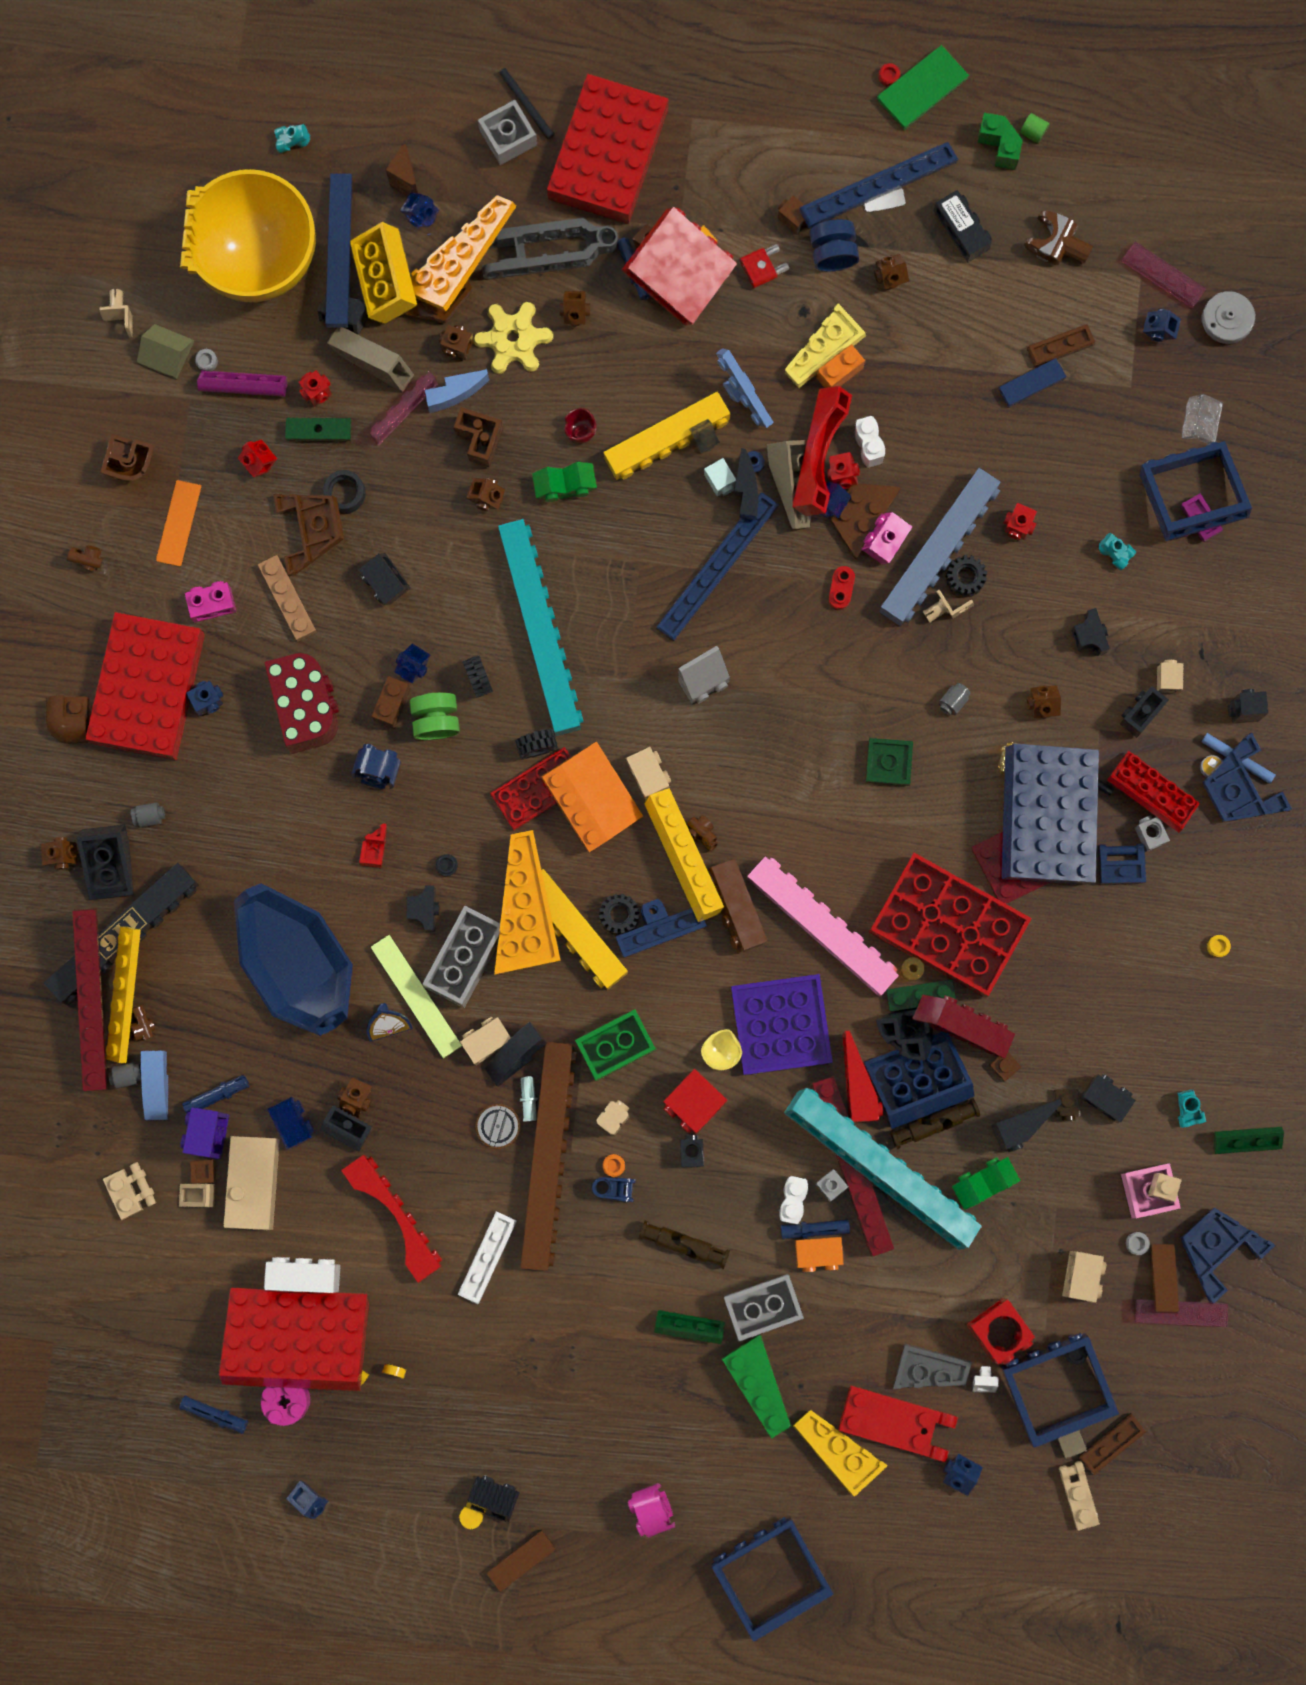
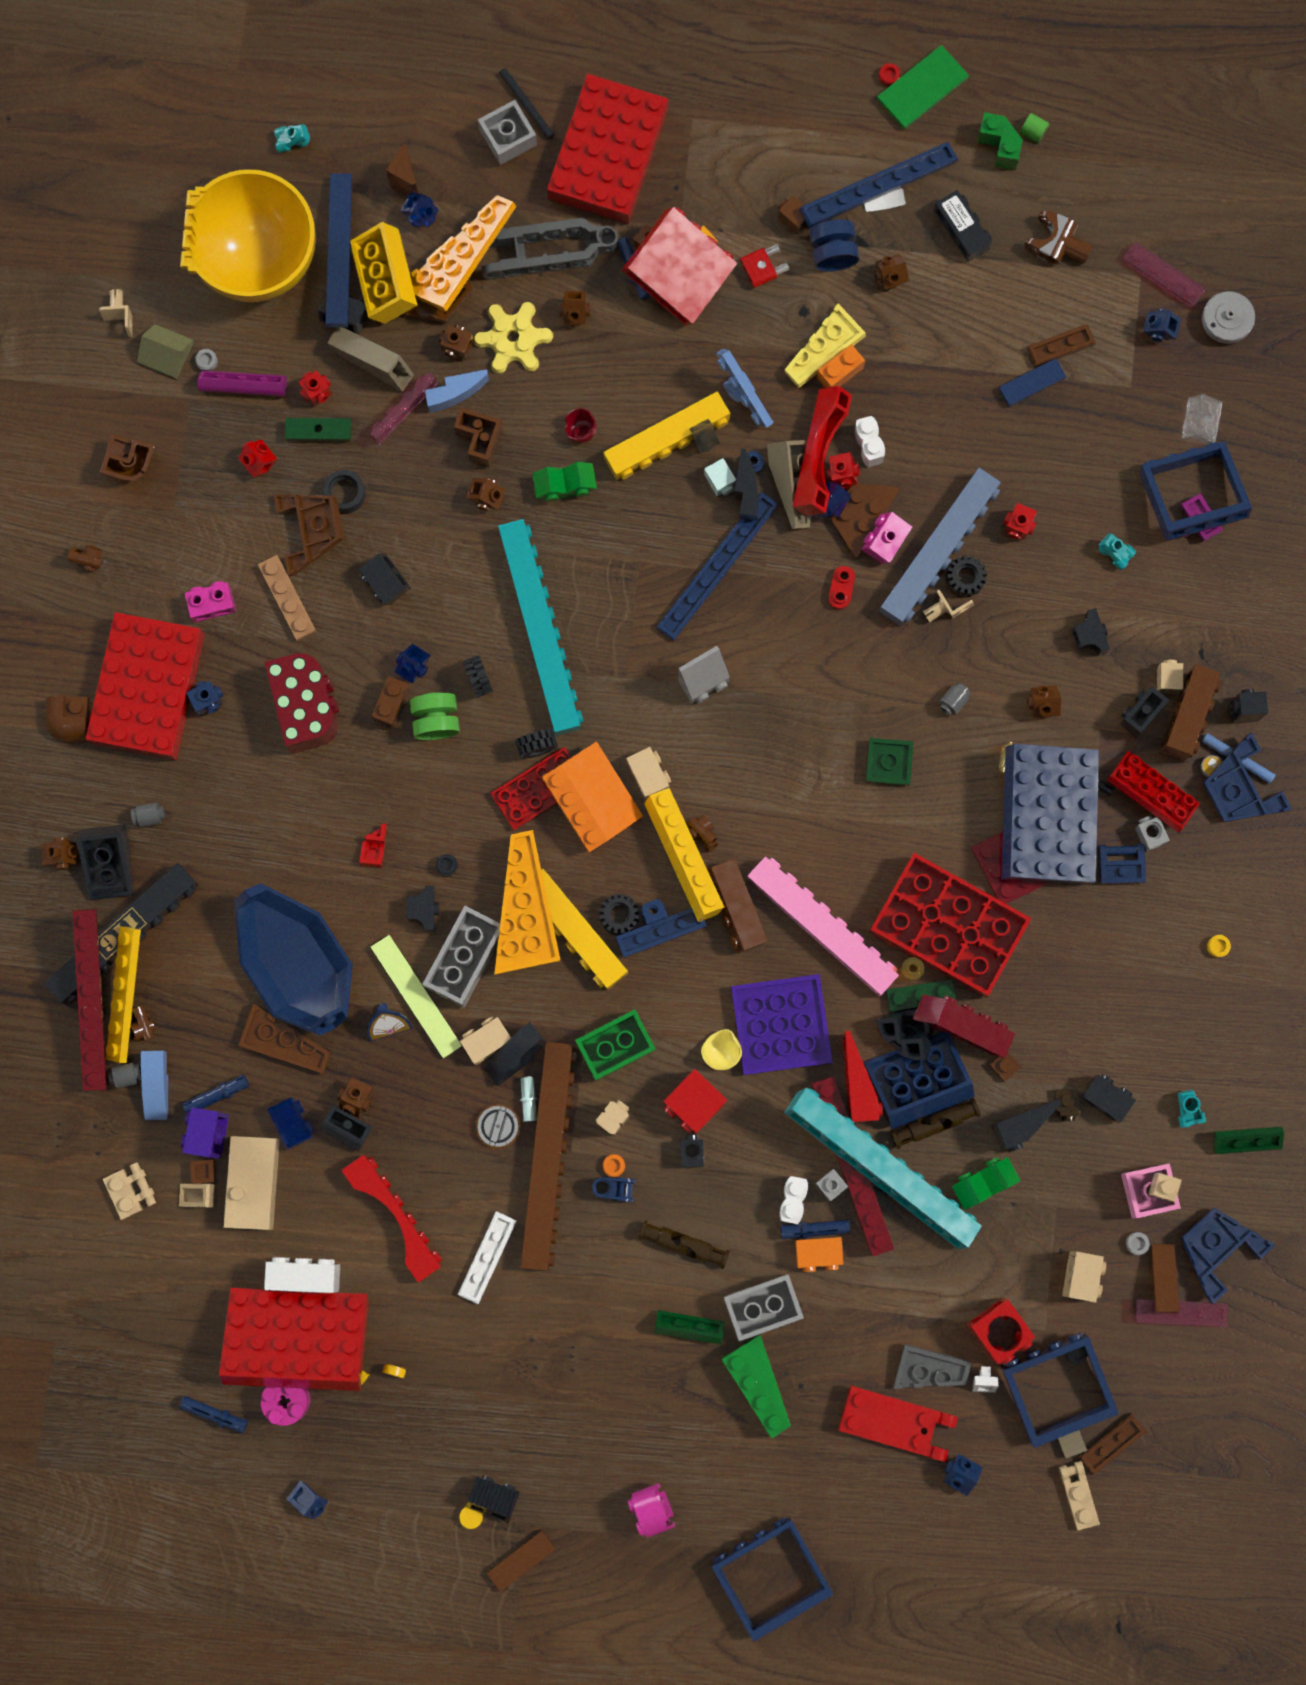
orange sticker [156,480,201,566] -> none
dark blue brick [351,744,401,789] -> none
yellow wing [793,1410,888,1497] -> none
none -> reddish brown wing [238,1004,331,1074]
none -> reddish brown brick [1158,664,1222,763]

